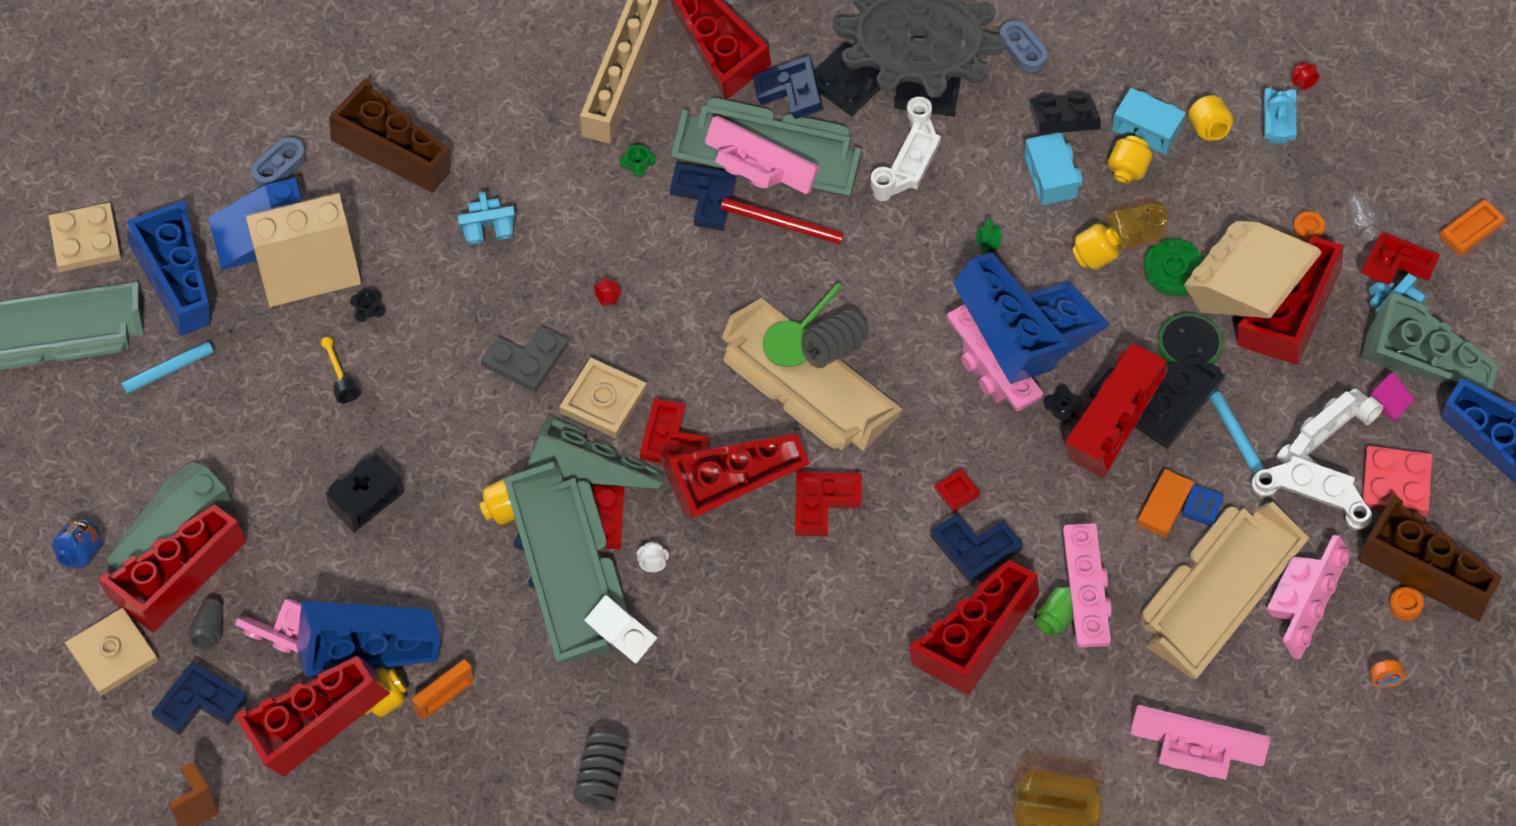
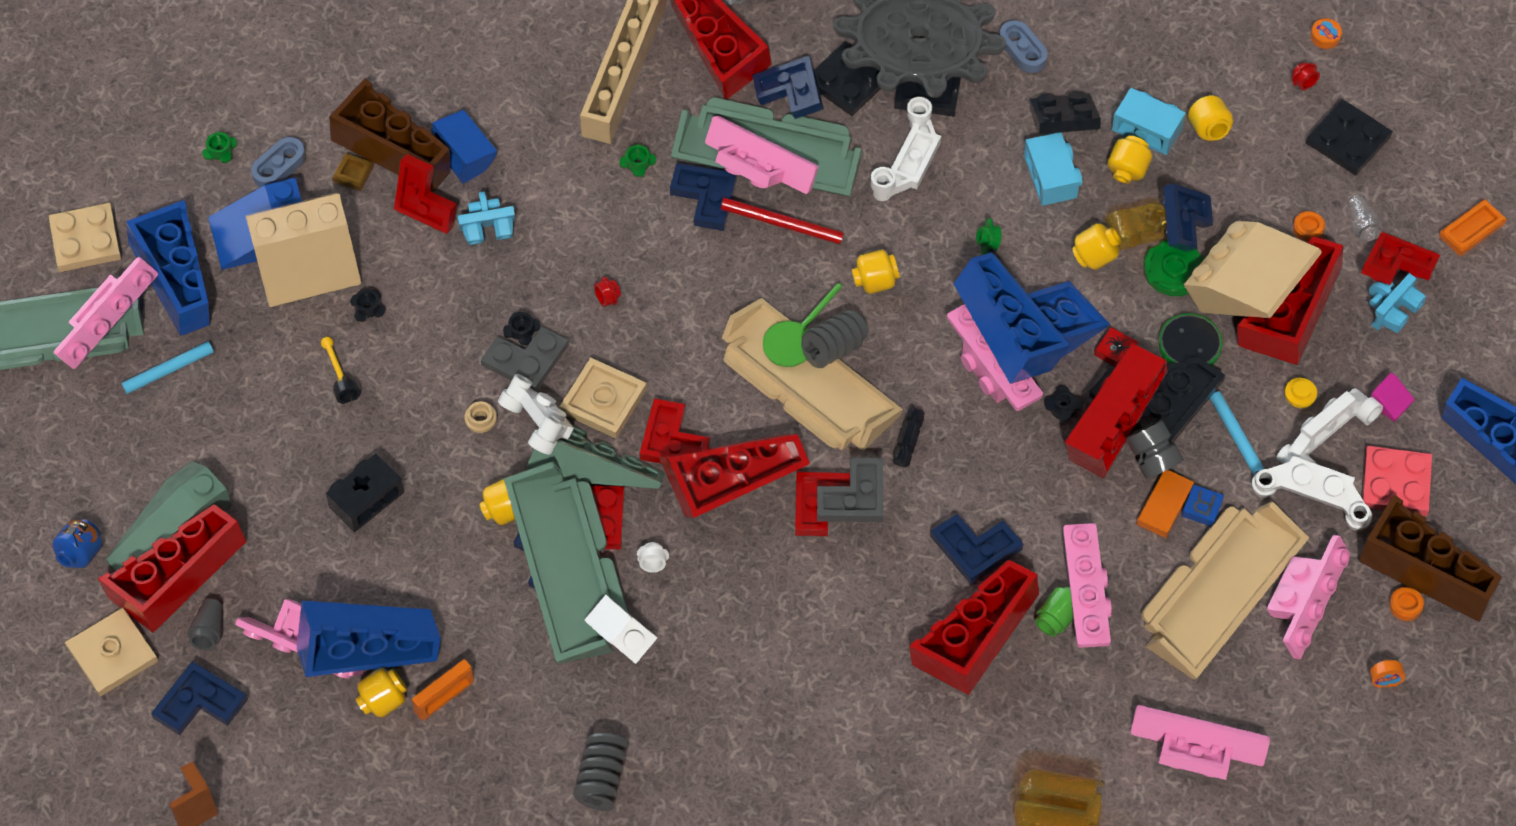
red wedge [235,656,390,777] -> none
red tile [934,469,980,513] -> none
medium azure hips [1264,88,1297,144] -> none
sand green wedge [1361,292,1499,394] -> none
none -> bright pink bracket [54,257,158,369]
none -> green plate [202,132,237,163]
none -> pearl gold tile [332,153,374,191]
none -> red plate [394,154,457,234]
none -> blue brick [431,110,497,184]
none -> tan plate [464,401,497,433]
none -> white plate [498,374,574,455]
none -> black plate [503,312,540,345]
none -> dark grey plate [817,458,883,522]
none -> yellow head [851,250,900,294]
none -> black axle [893,407,925,467]
none -> red tile [1094,327,1139,367]
none -> dark grey wheel [1125,419,1183,479]
none -> dark blue plate [1163,183,1213,252]
none -> yellow plate [1285,378,1317,408]
none -> black plate [1306,99,1393,176]
none -> orange tile [1310,18,1342,49]

